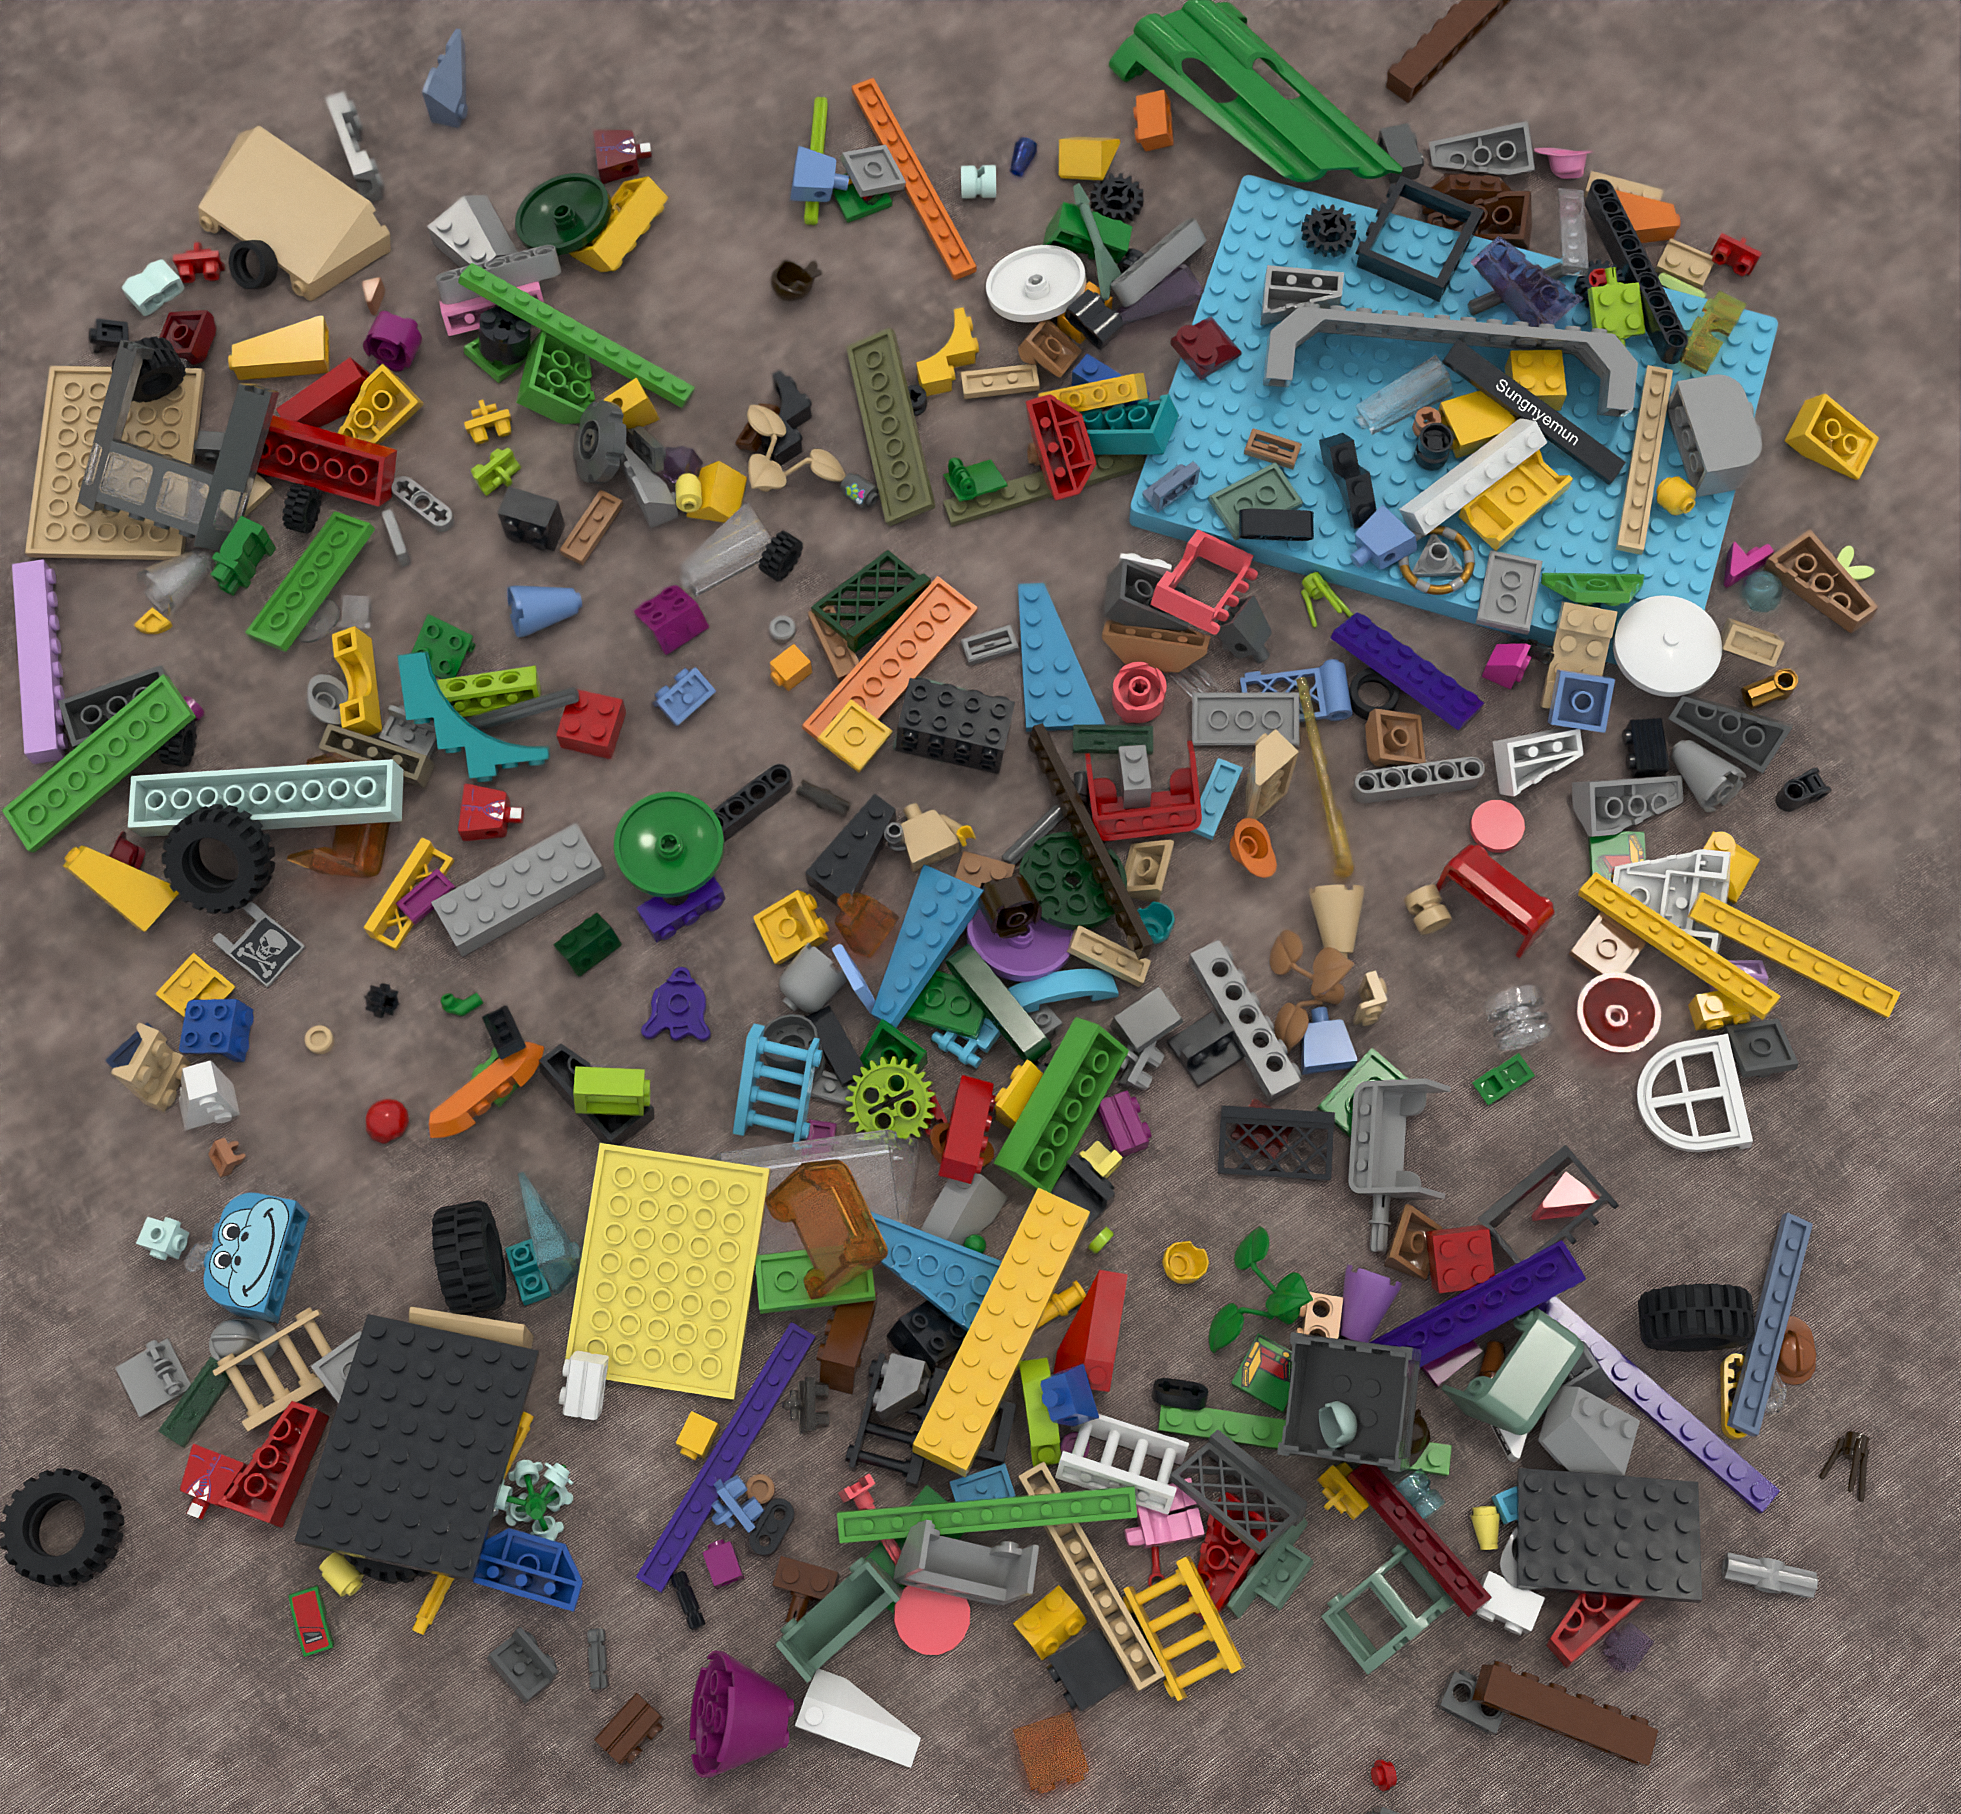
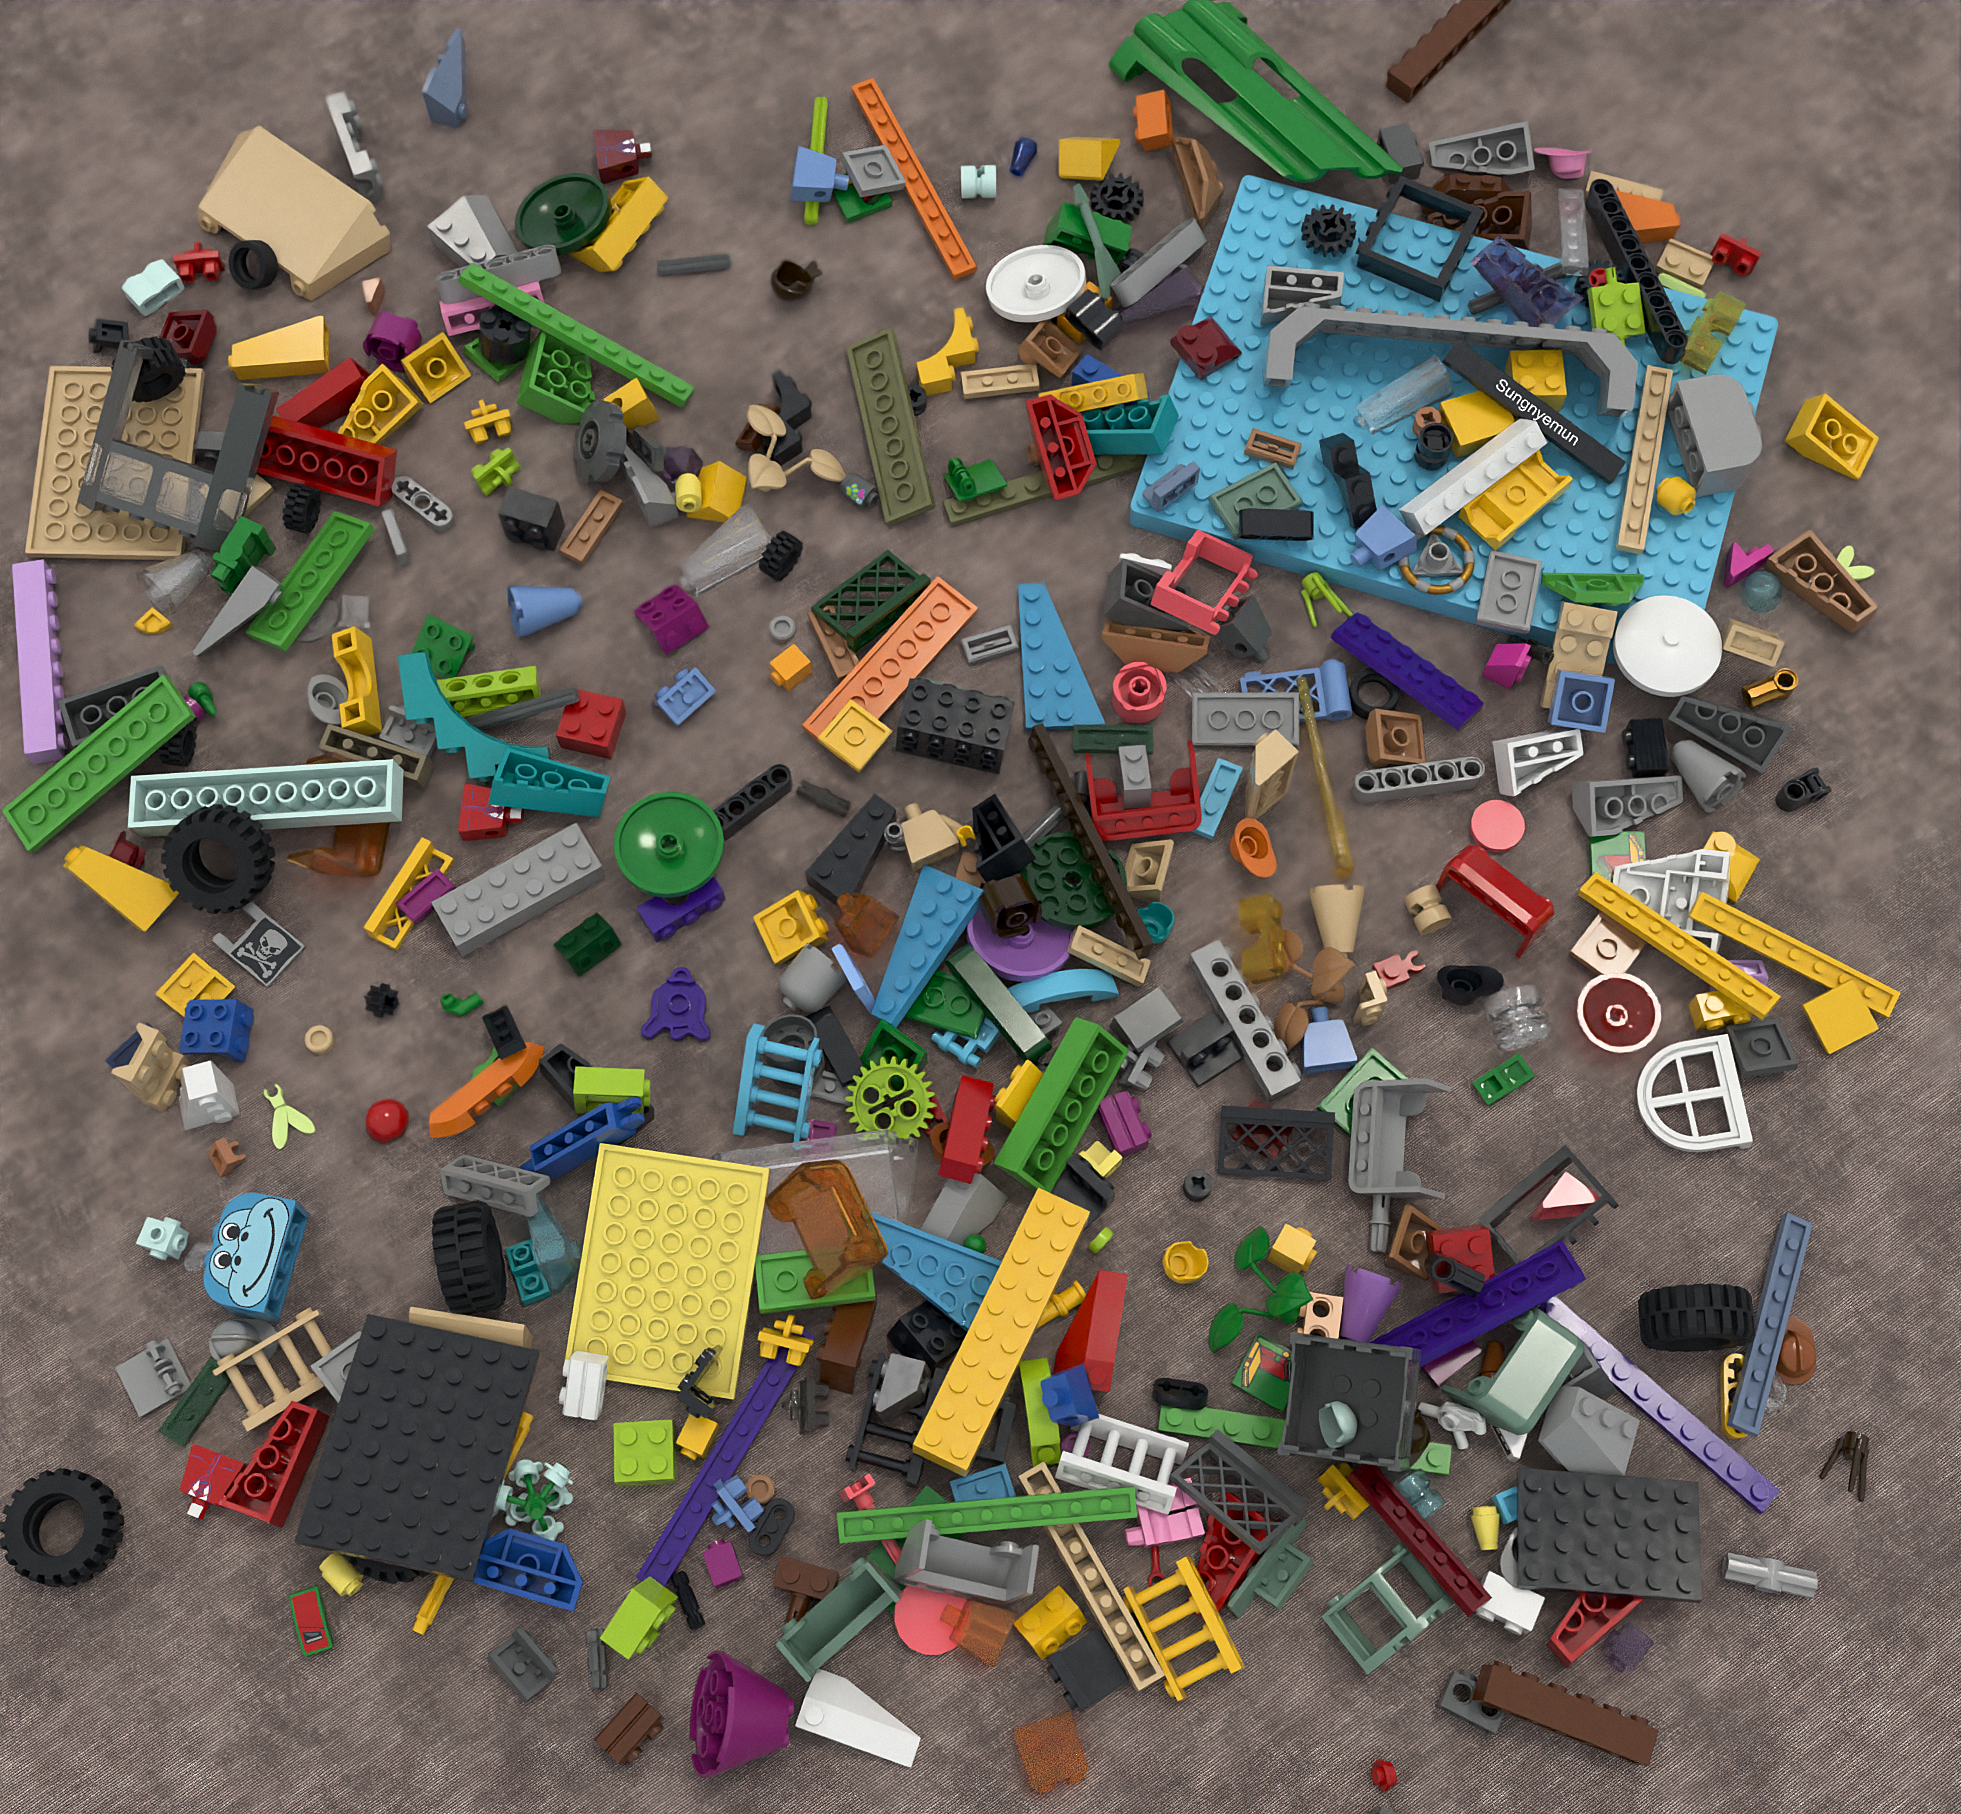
none -> green bar [188,682,216,716]
none -> light grey wedge [192,566,283,656]
none -> yellowish green piece [264,1084,316,1149]
none -> yellow slope [401,332,471,404]
none -> light grey fence [440,1154,550,1217]
none -> teal wedge [488,747,611,817]
none -> blue hinge [520,1097,645,1180]
none -> lime brick [600,1577,678,1660]
none -> lime brick [613,1419,677,1487]
none -> dark grey axle [657,253,731,275]
none -> black bracket [677,1345,723,1418]
none -> yellow hips [757,1314,814,1366]
none -> clear orange torso [940,1600,1017,1668]
none -> black wedge [972,793,1036,883]
none -> medium nougat wedge [1172,136,1224,231]
none -> black wheel [1183,1169,1213,1202]
none -> clear yellow arch [1238,893,1286,984]
none -> yellow brick [1267,1224,1317,1273]
none -> plate [1372,951,1425,990]
none -> white piece [1418,1402,1486,1449]
none -> black piece [1424,1252,1485,1298]
none -> black piece [1437,965,1504,1006]
none -> yellow tile [1801,979,1879,1054]

